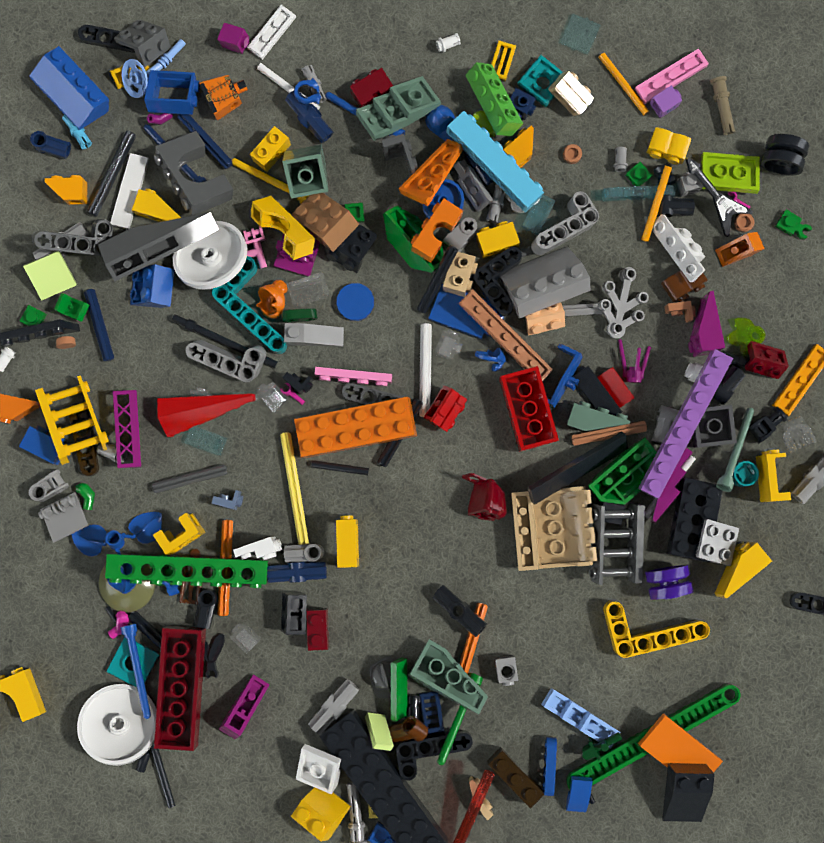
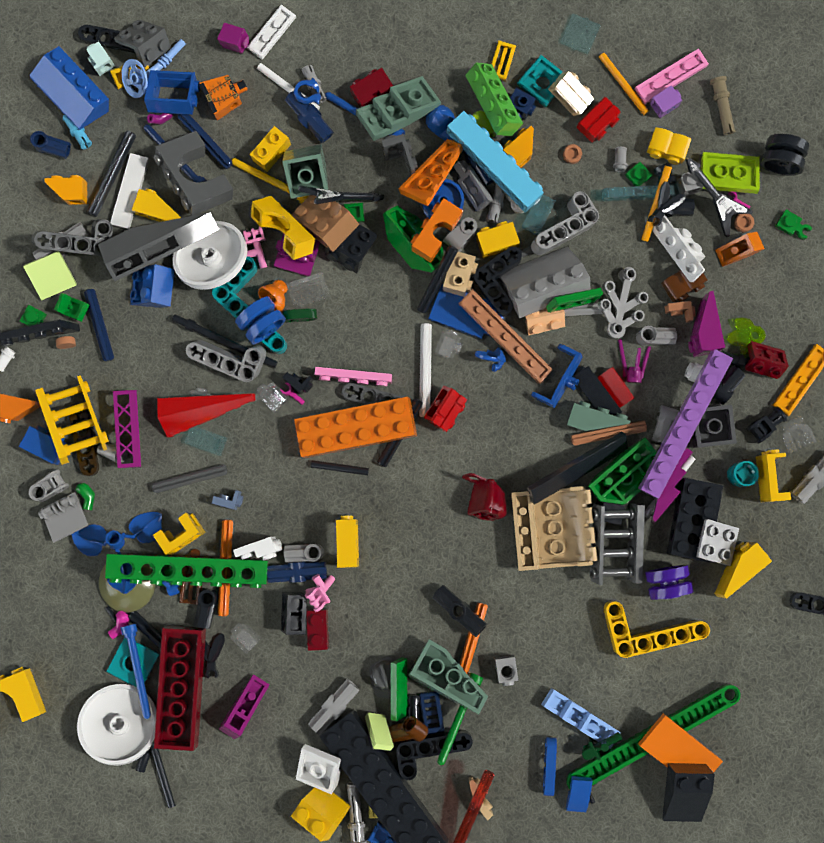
light yellow axle [280,432,309,545] -> none
light grey slope [284,323,344,347] -> none
blue tile [337,283,374,321] -> none
white pin [436,33,461,53] -> none
dark brown arch [487,747,545,809] -> none
red slope [499,366,559,452] -> none
sand green piece [716,408,754,492] -> none
none -> light aqua brick [86,41,115,76]
none -> blue wheel [235,296,286,344]
none -> black piece [298,185,384,204]
none -> bright pink arm [305,574,335,612]
none -> green tile [546,288,603,313]
none -> red brick [576,97,621,143]
none -> light grey piece [636,326,677,346]
none -> black piece [648,181,685,227]

